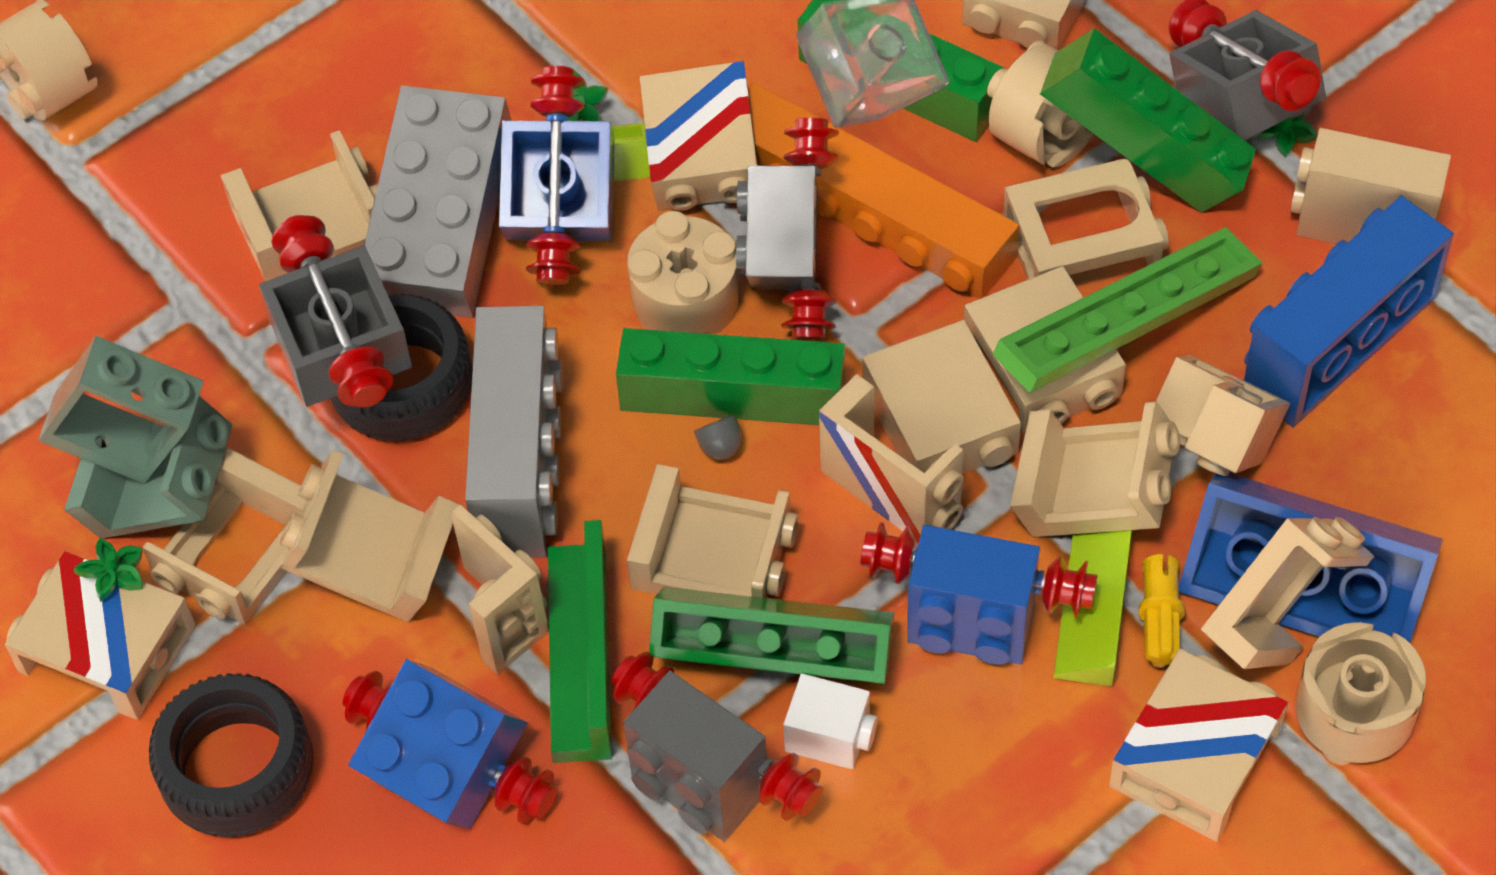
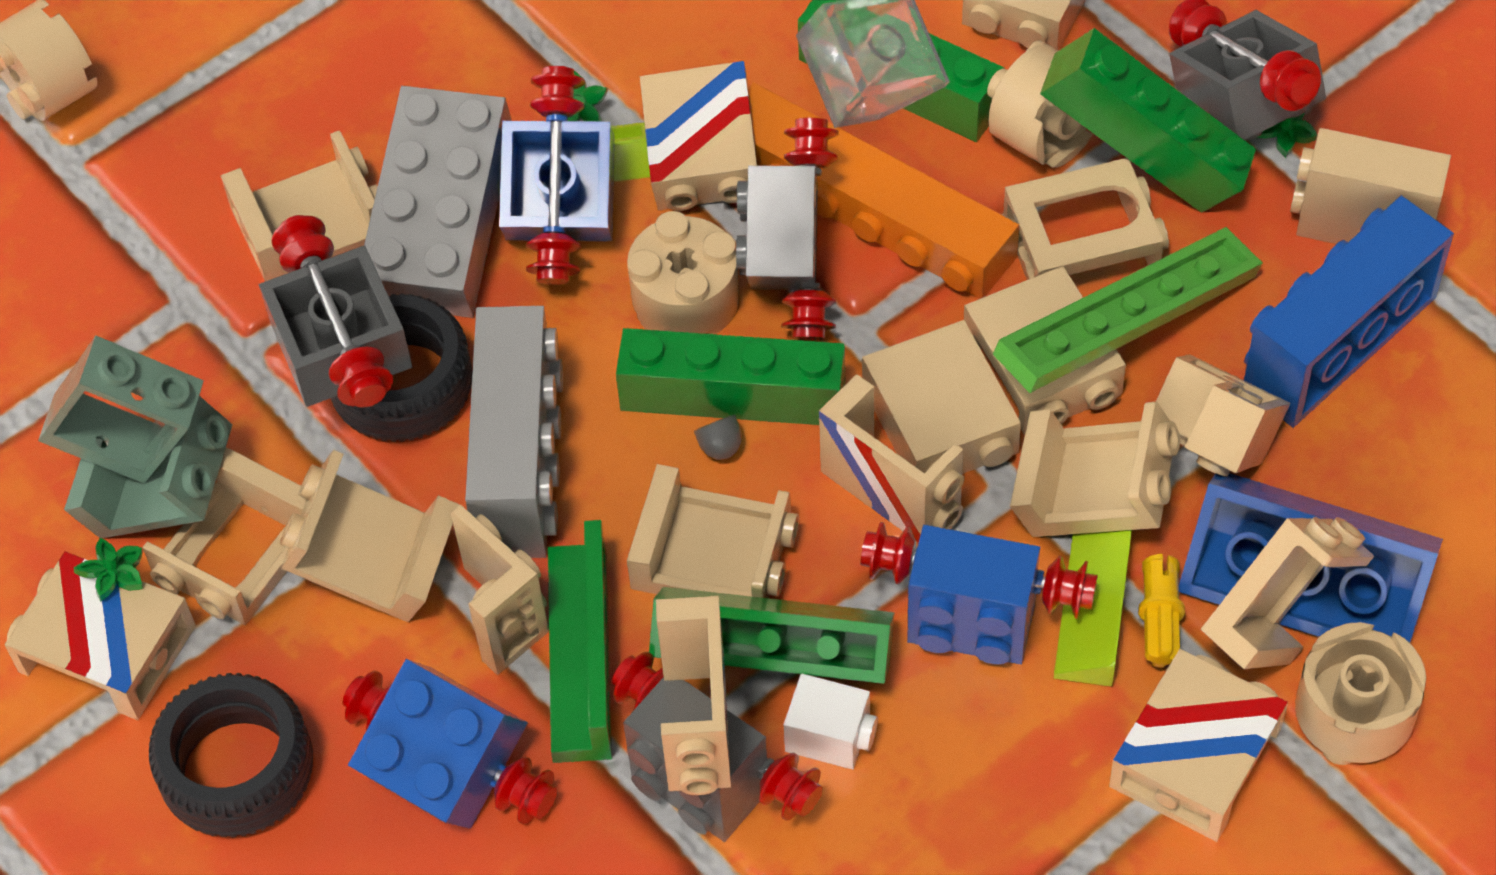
none -> tan panel [656,596,731,795]

